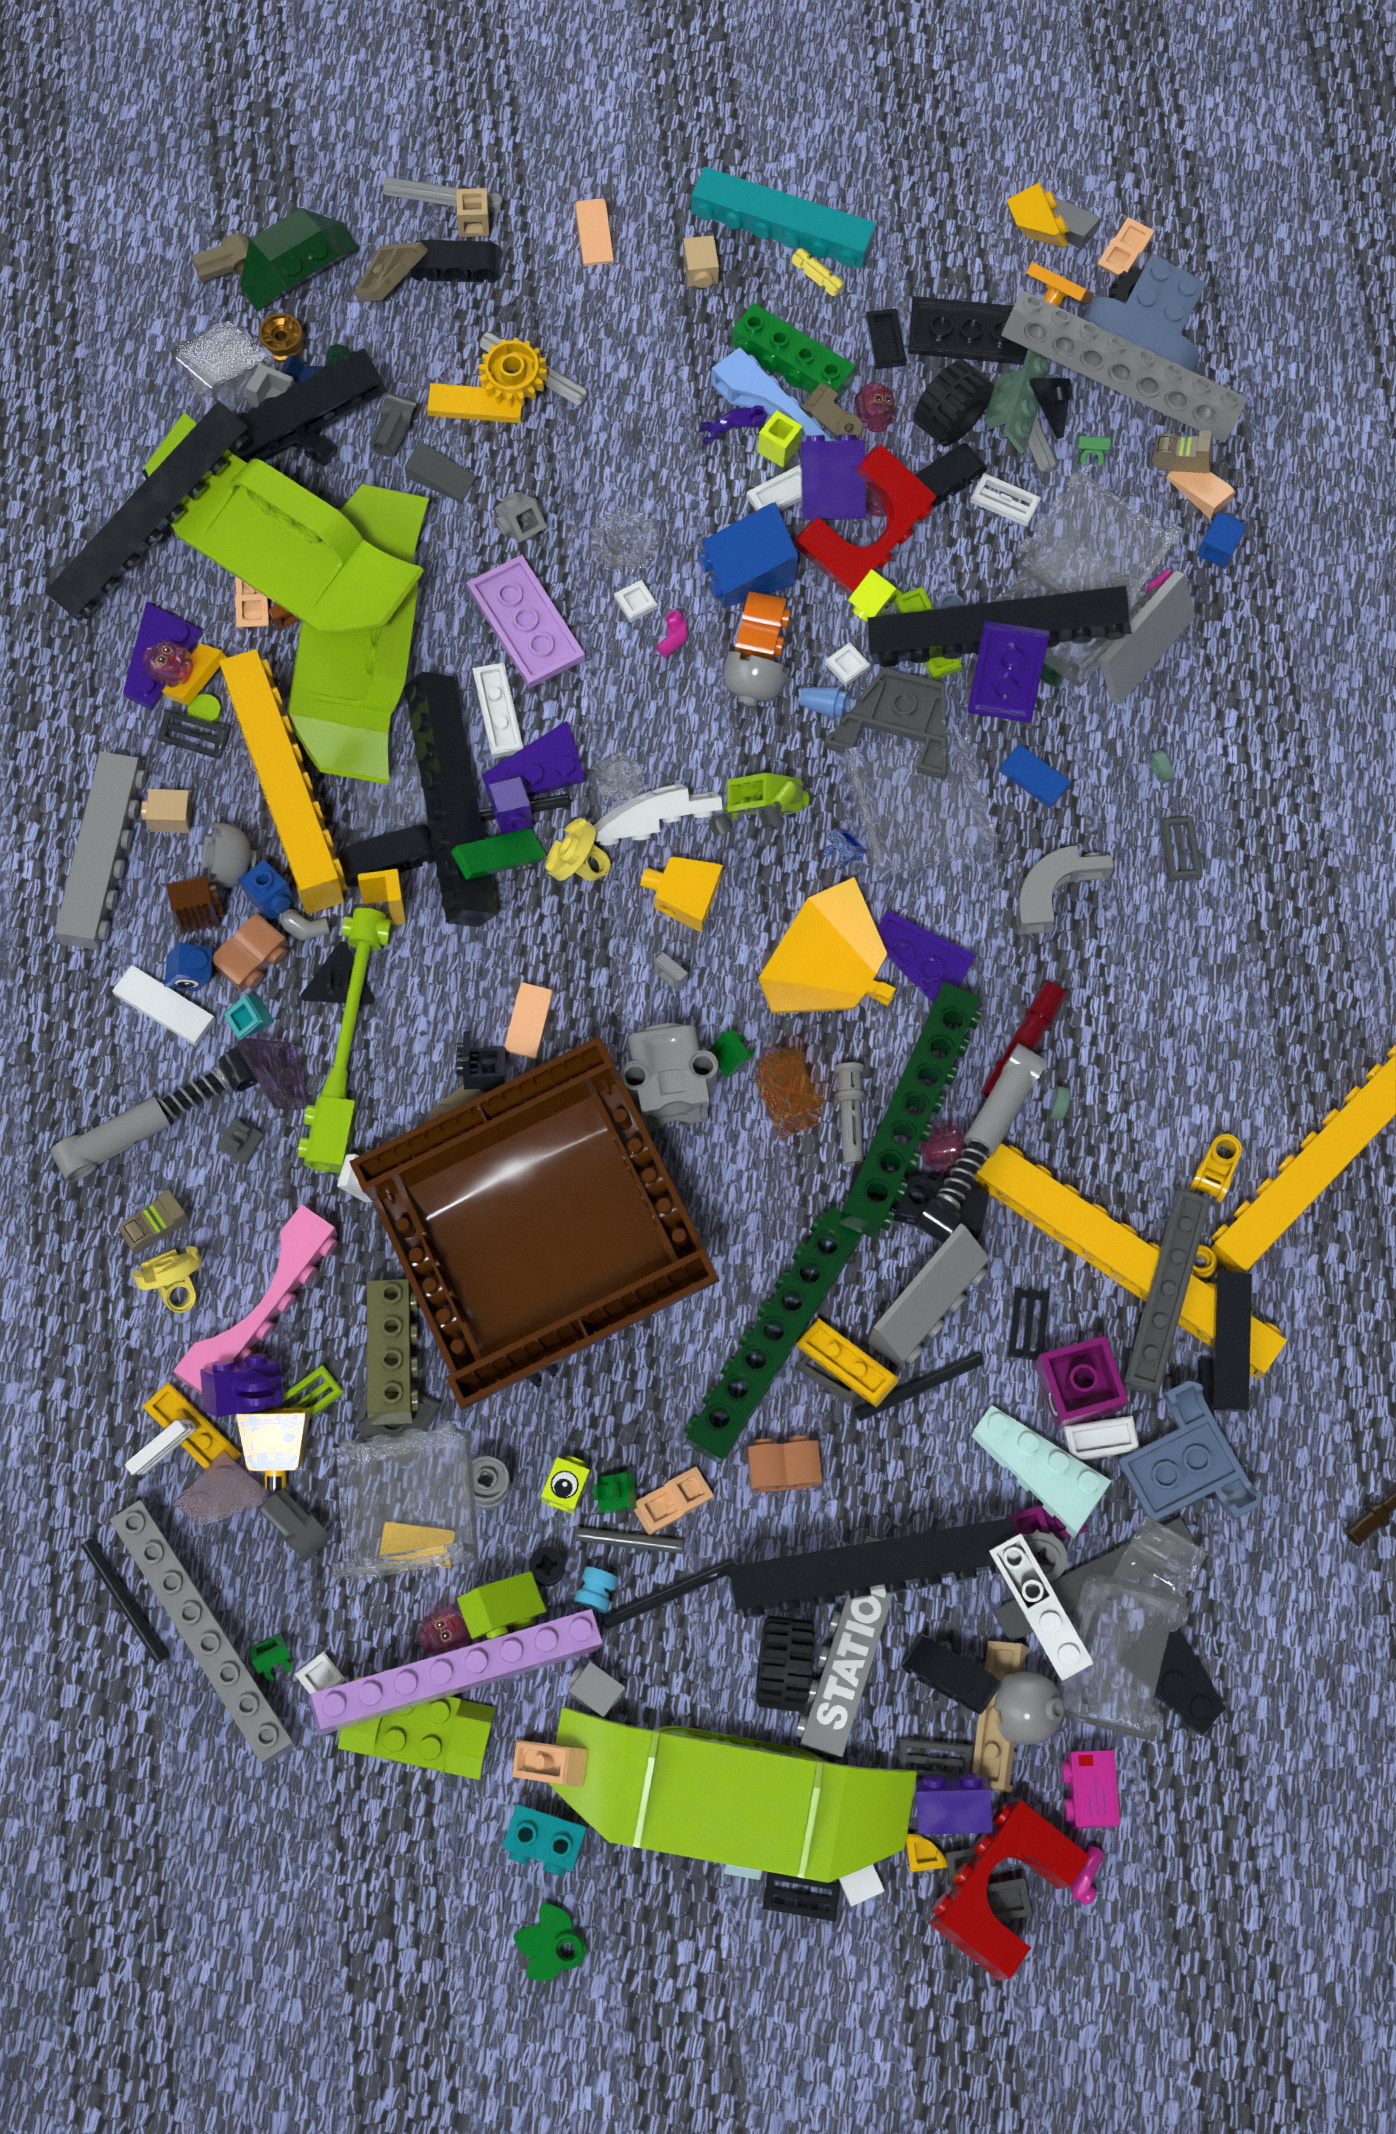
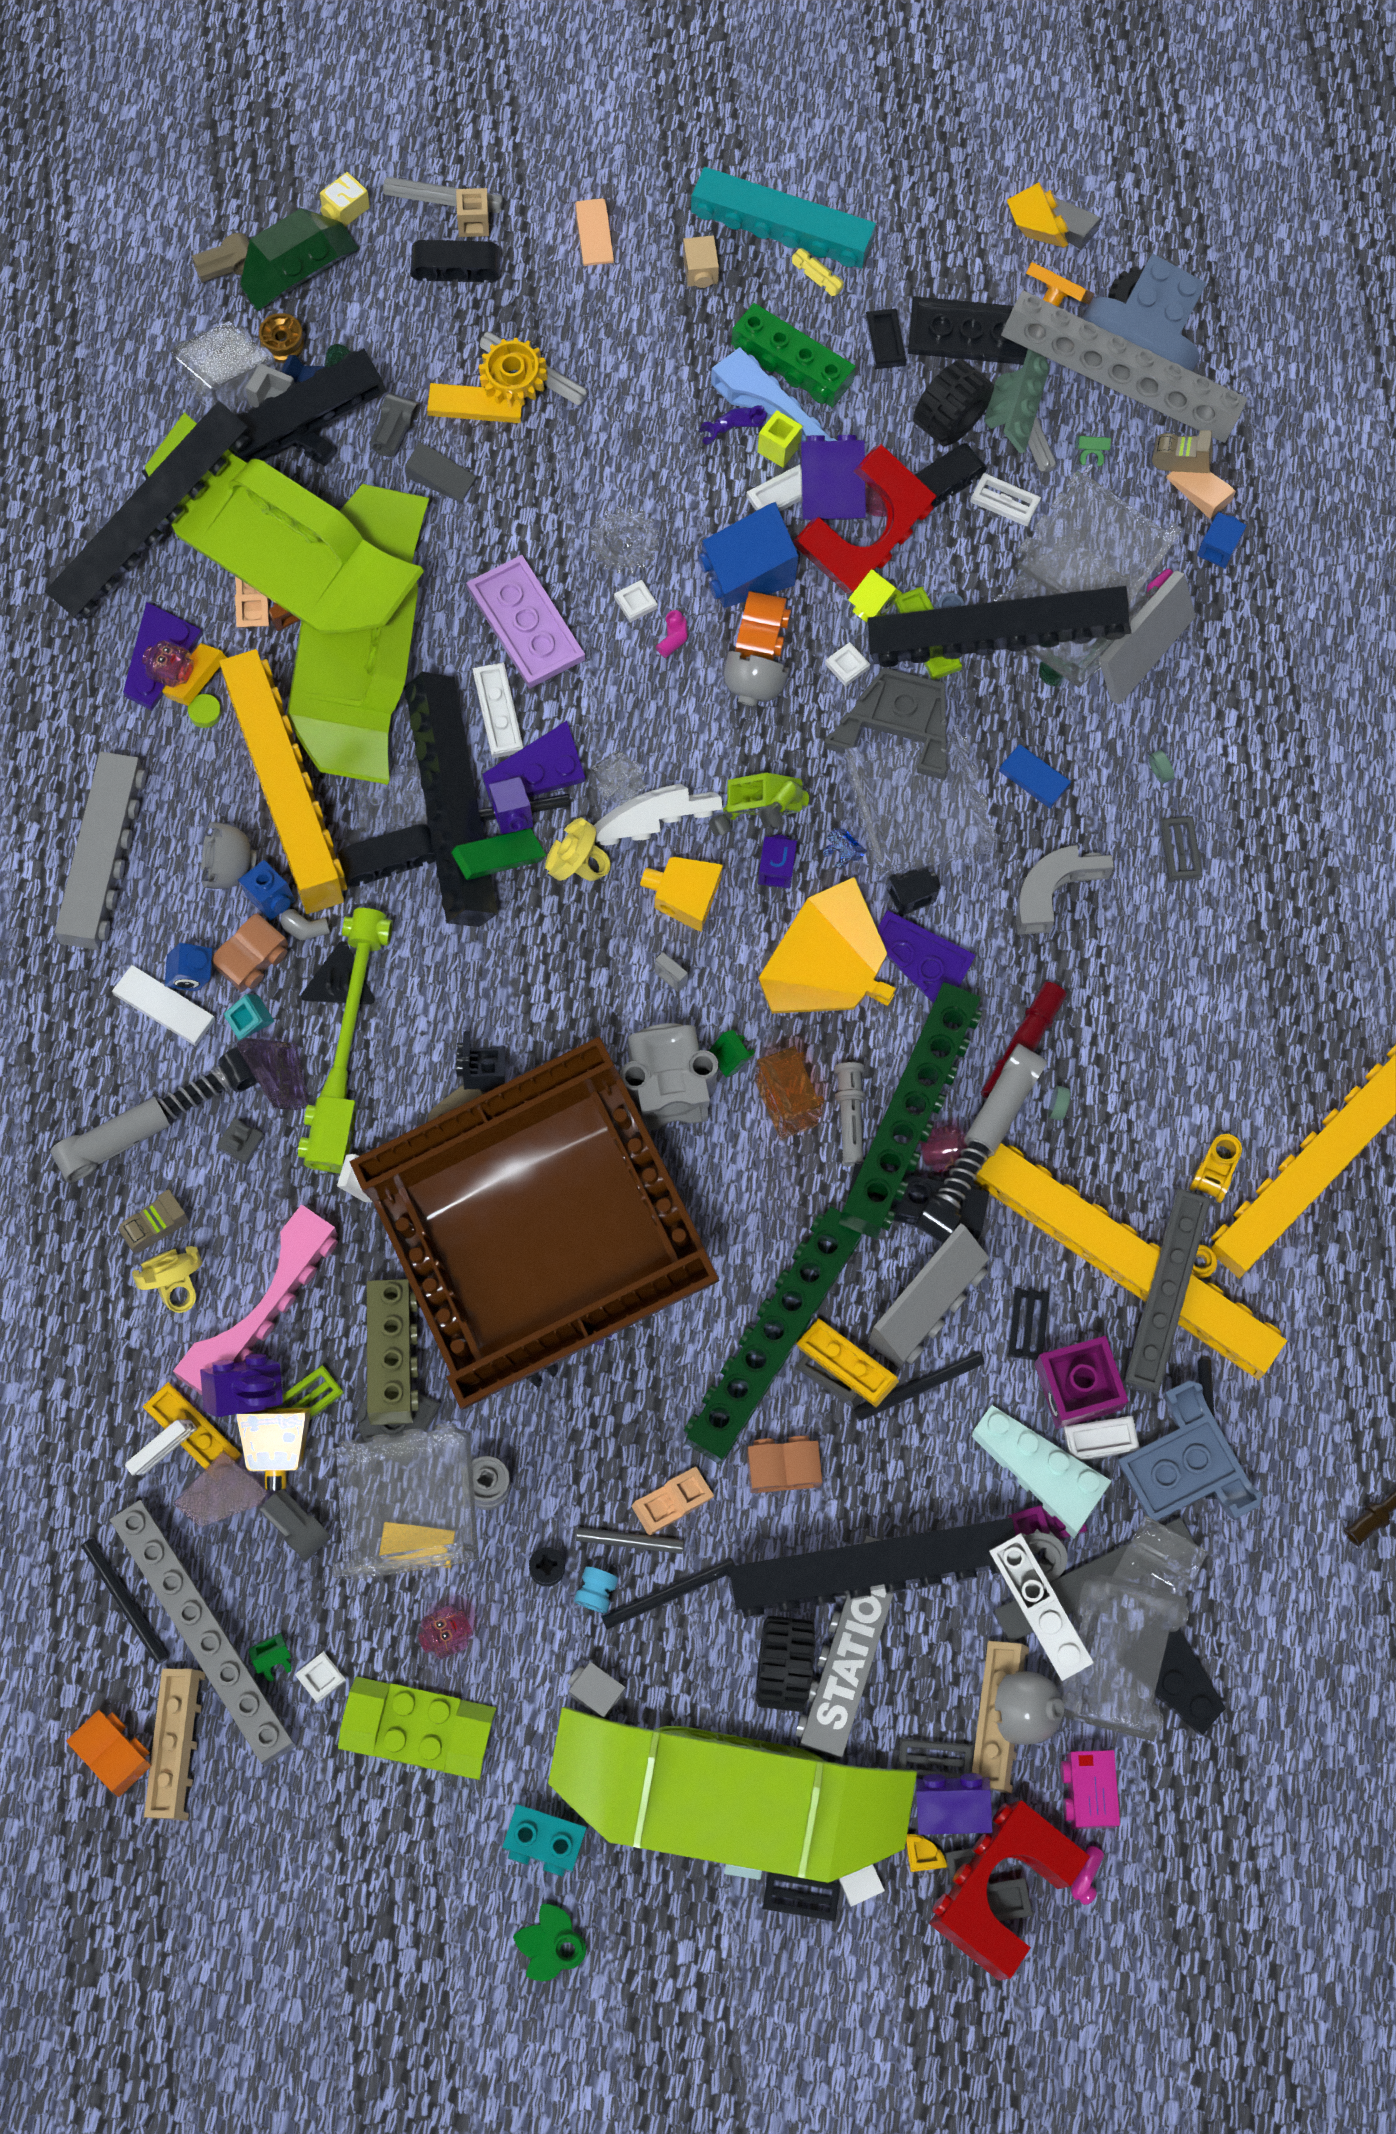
tan brick [141,789,193,833] -> none
black tile [157,709,230,759] -> none
reddish brown brick [166,875,224,936] -> none
lavender brick [309,1609,603,1736] -> none
dark tan wing [354,242,428,302] -> none
yellow panel [357,869,406,925] -> none
lime brick [457,1571,546,1640] -> none
light grey brick [494,492,547,542] -> none
light nougat slope [504,983,554,1059] -> none
light nougat slope [512,1740,587,1786] -> none
neon yellow brick [541,1456,590,1515] -> none
green tile [593,1472,636,1514] -> none
medium blue cone [800,687,849,719] -> none
dark tan leg [801,383,862,439] -> none
clear pink head [854,383,897,433] -> none
black beam [901,1636,1002,1715] -> none
dark purple tile [967,620,1049,723] -> none
black piece [1029,378,1073,439] -> none
light nougat slope [1097,217,1154,277] -> none
black tile [1211,1271,1252,1413] -> none
none -> orange brick [66,1710,152,1797]
none -> tan hinge [144,1669,205,1821]
none -> light yellow brick [320,172,370,227]
none -> dark purple brick [758,835,797,889]
none -> black brick [886,868,941,917]

